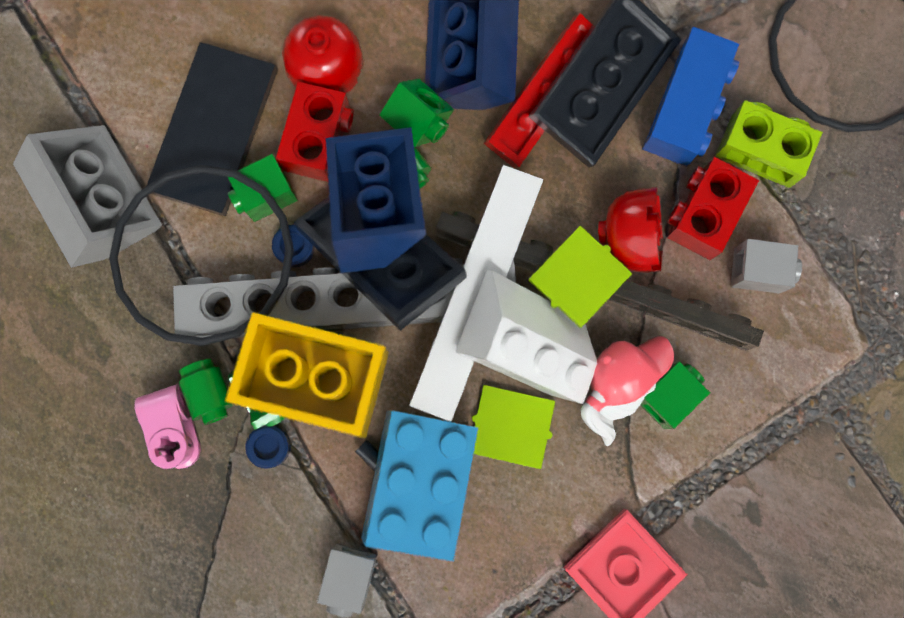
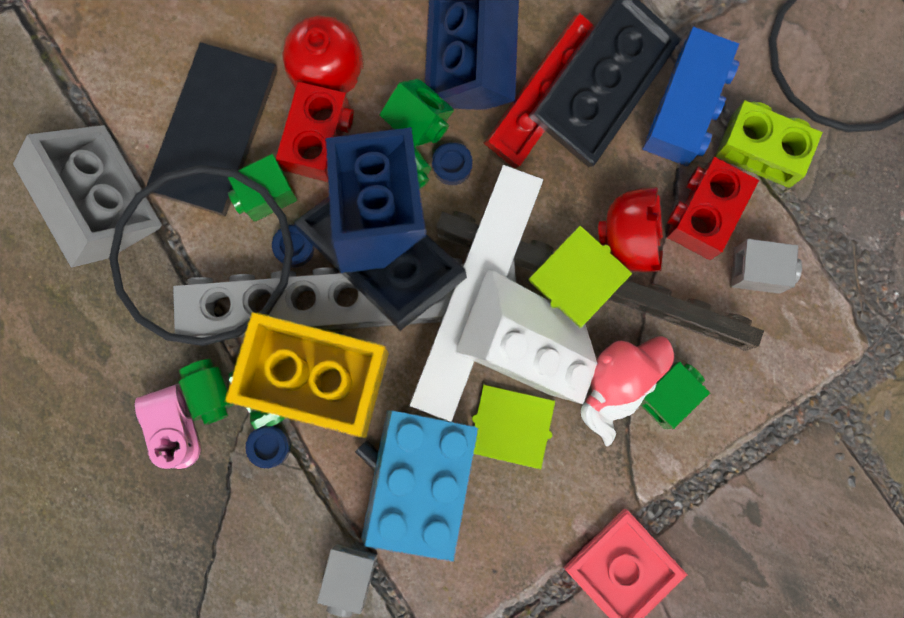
none -> dark blue tile [432,142,473,185]

